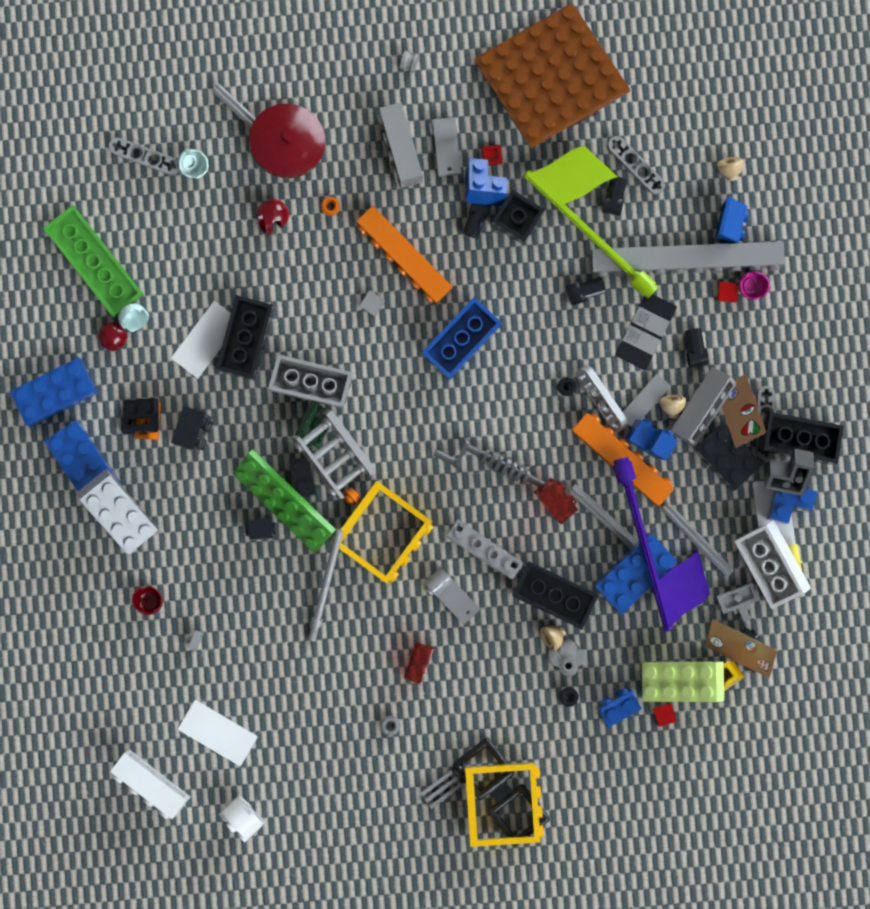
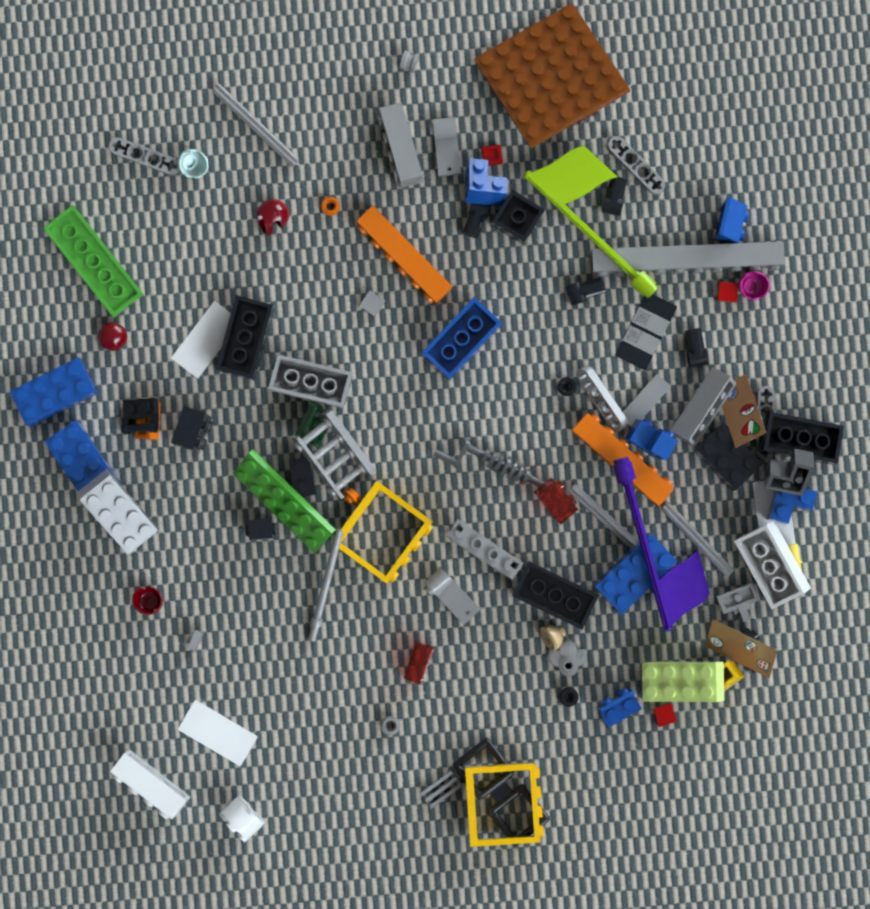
light aqua hair [118,303,149,332] -> none
dark red dish [249,104,325,178] -> none
tan brick [659,395,686,418] -> none
tan brick [717,157,744,181] -> none

